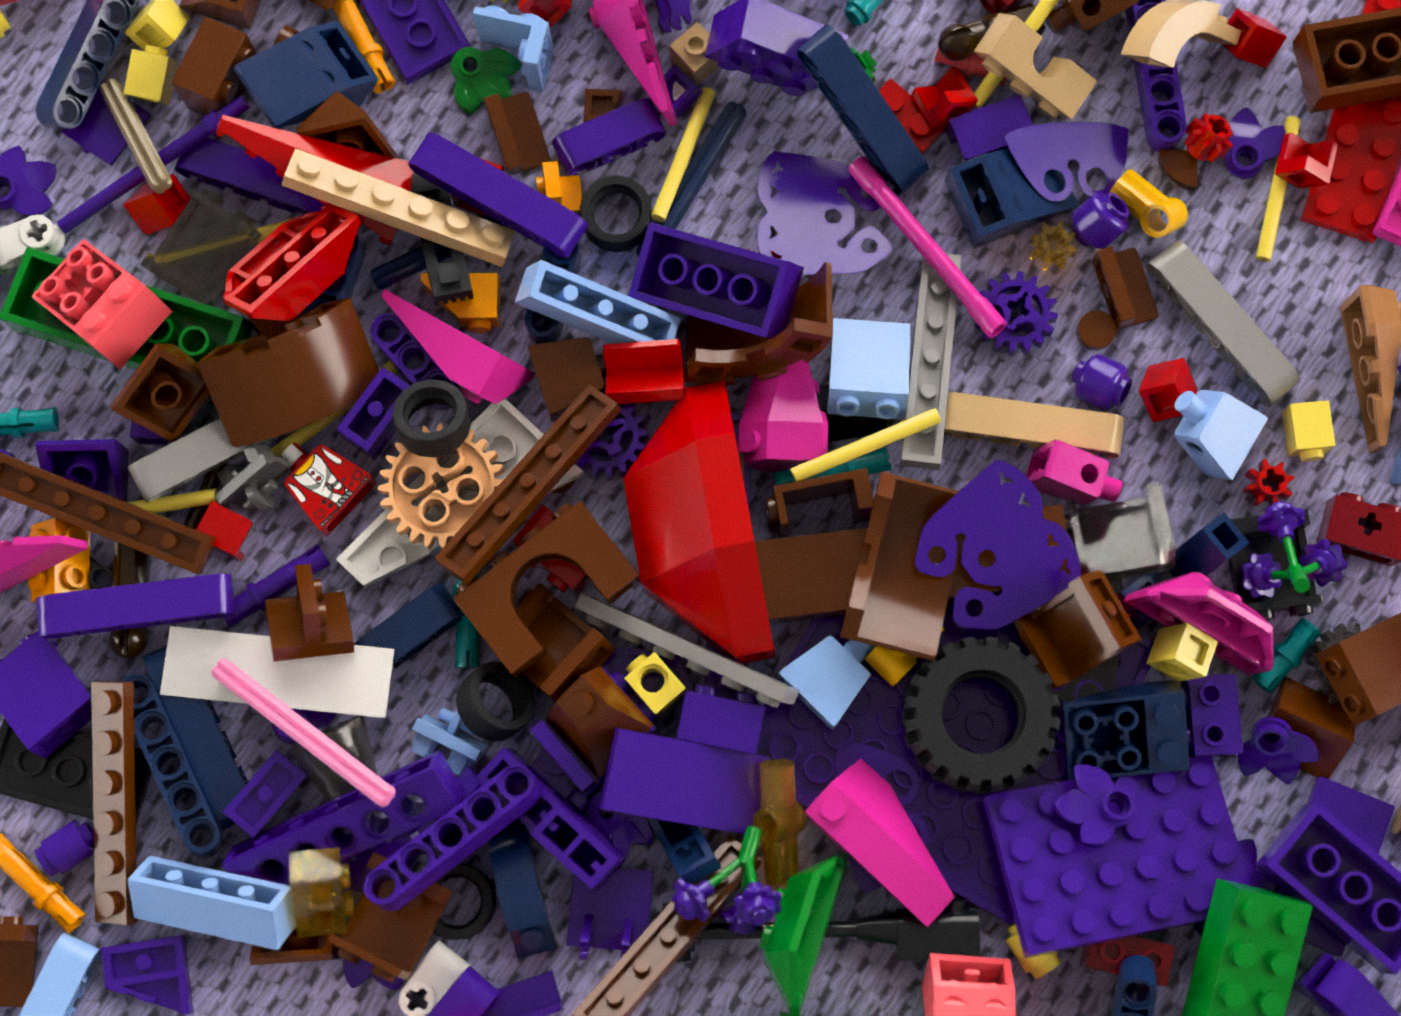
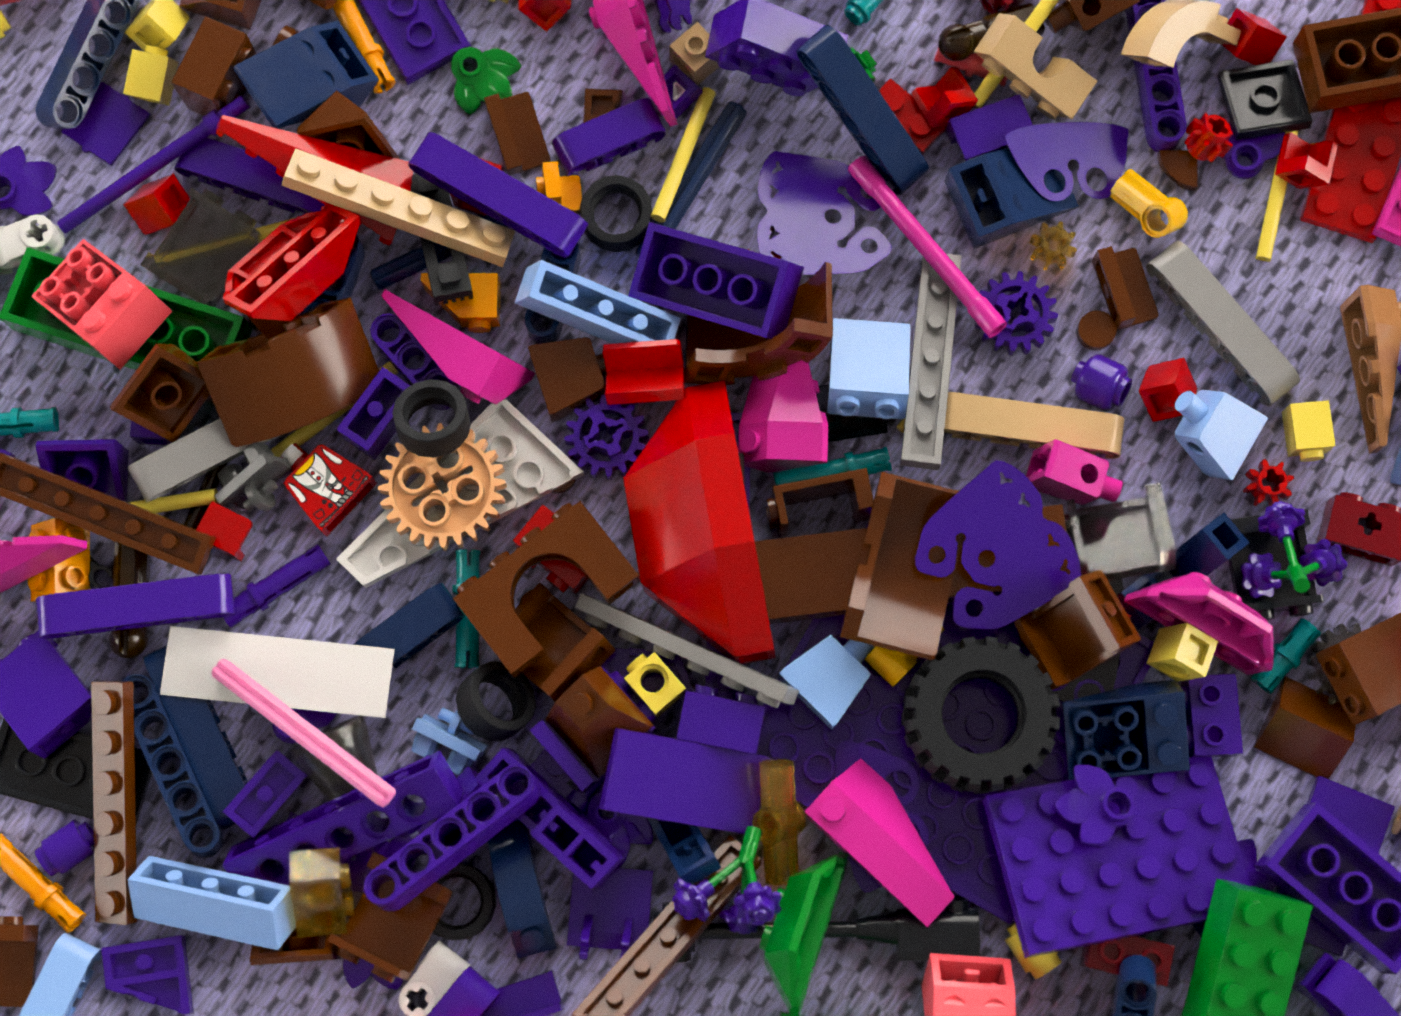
dark tan axle [100,78,172,194] -> none
reddish brown bracket [265,564,354,662] -> none
reddish brown plate [434,384,621,585] -> none
light blue bracket [473,5,554,92] -> none
light yellow bar [790,408,941,482] -> none
dark purple head [1072,192,1129,249] -> none
dark purple plate [1238,717,1319,784] -> none
none -> black tile [1218,59,1313,140]

